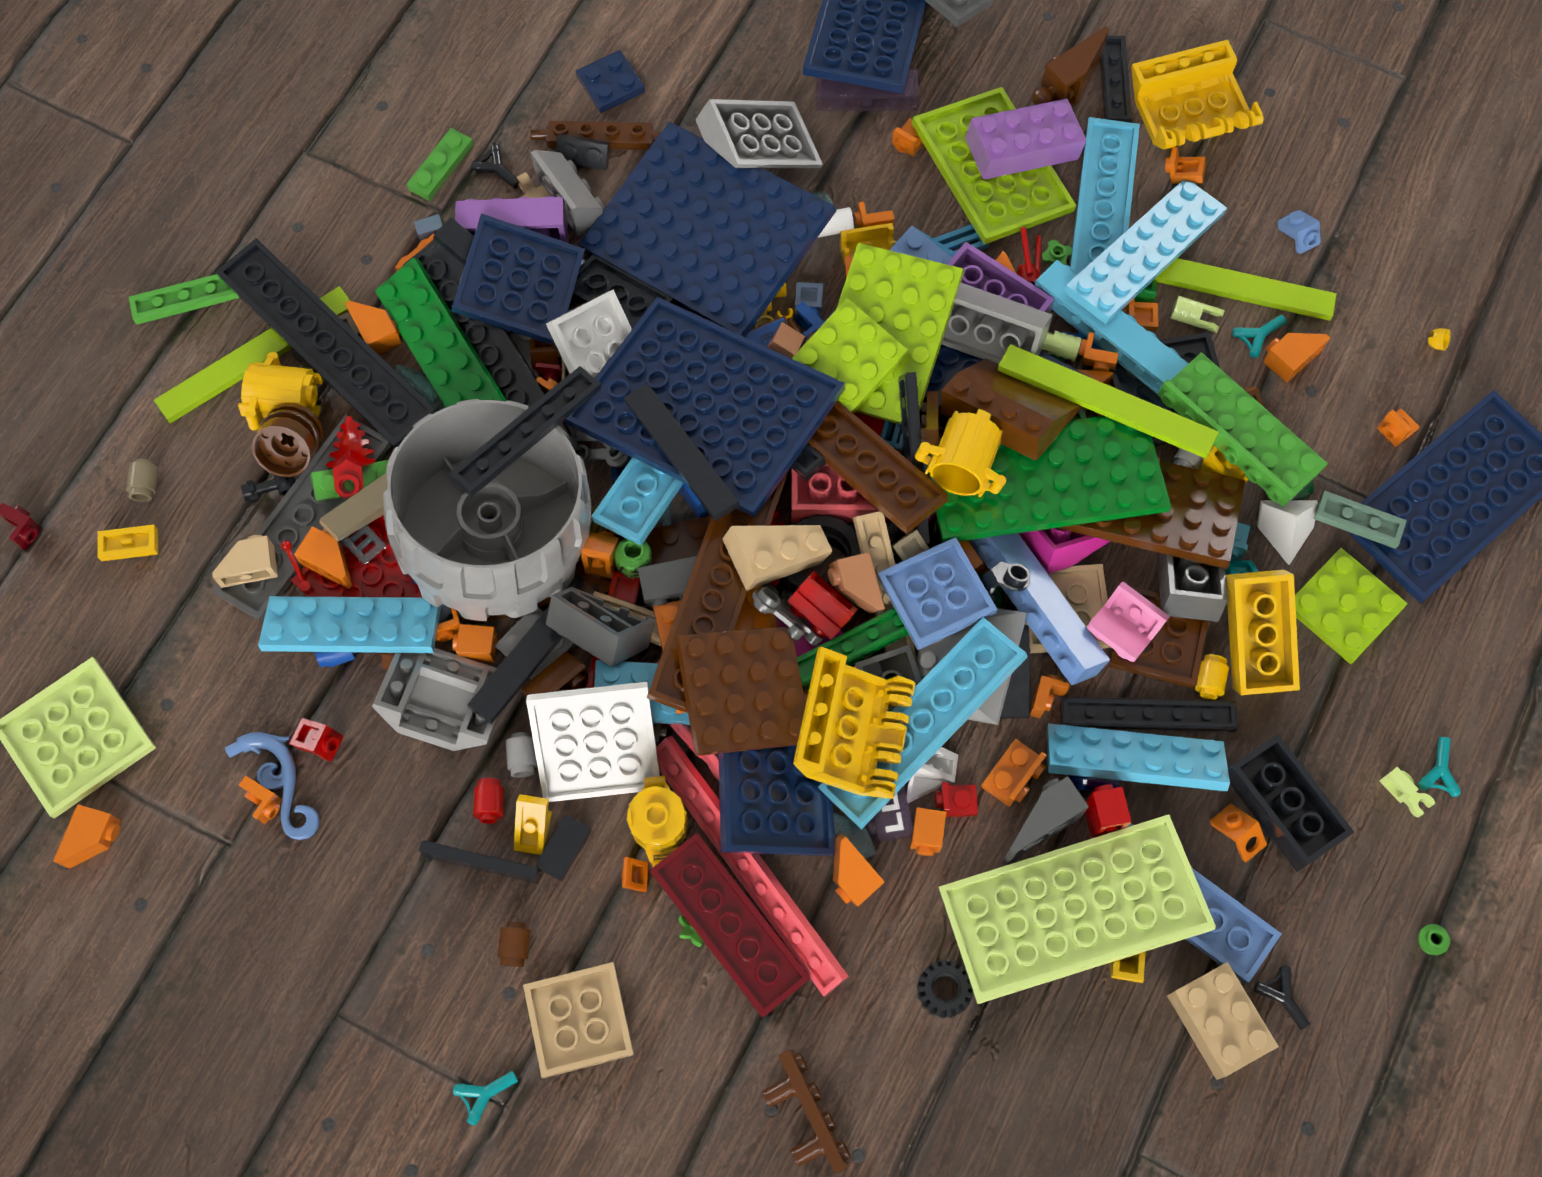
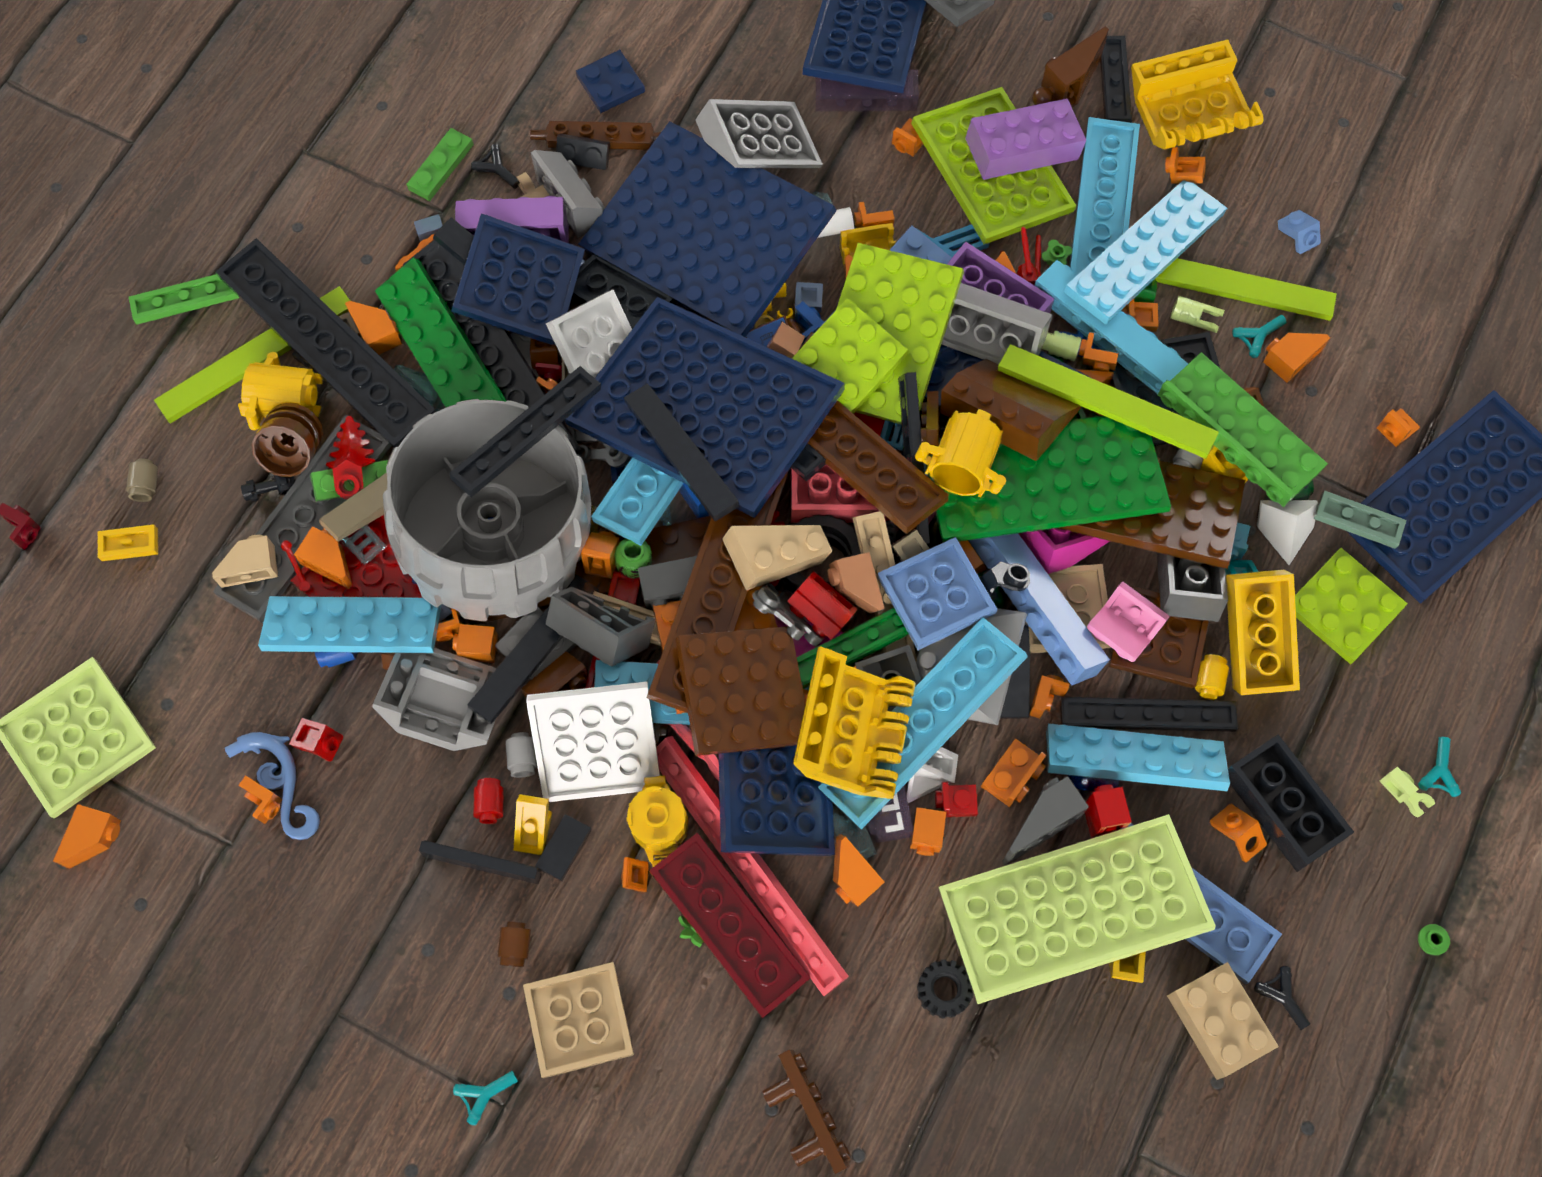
yellow hinge [1427,328,1451,351] -> none

